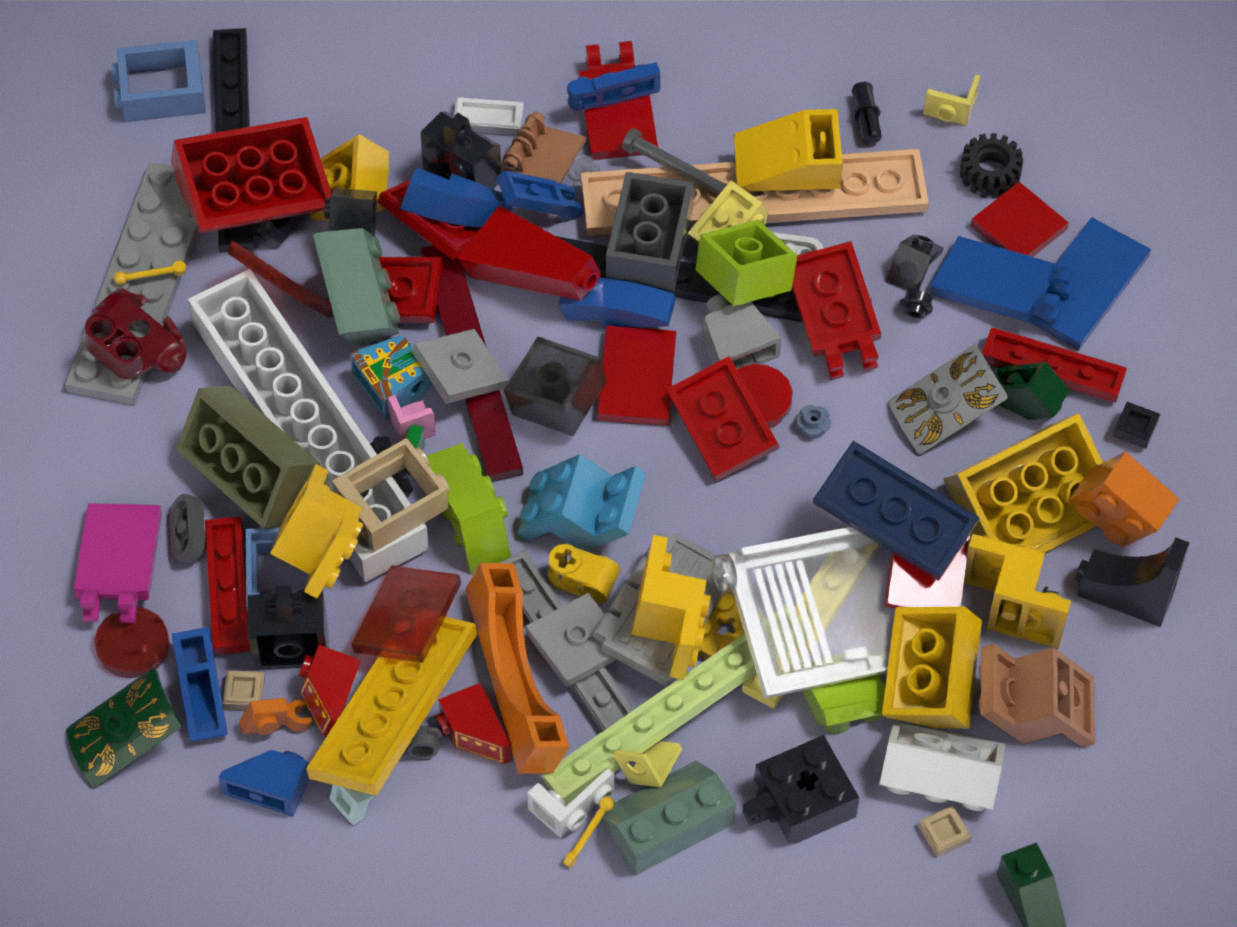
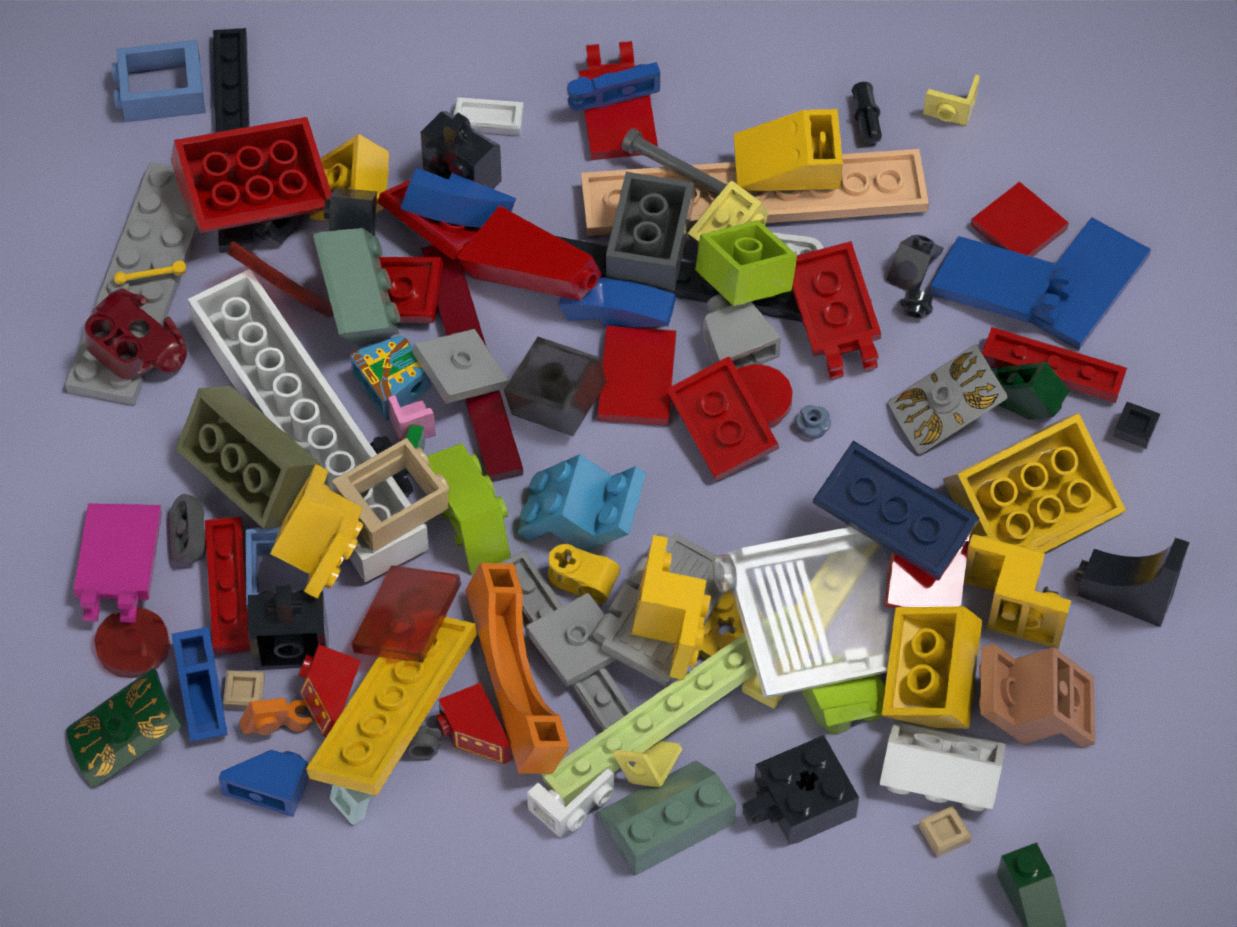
blue hinge [496,171,583,220] -> none
nougat hinge [501,111,586,183] -> none
yellow hinge [563,797,614,868] -> none
clear plate [567,155,600,187] -> none
black tyre [960,133,1024,198] -> none
orange brick [1068,451,1180,548] -> none

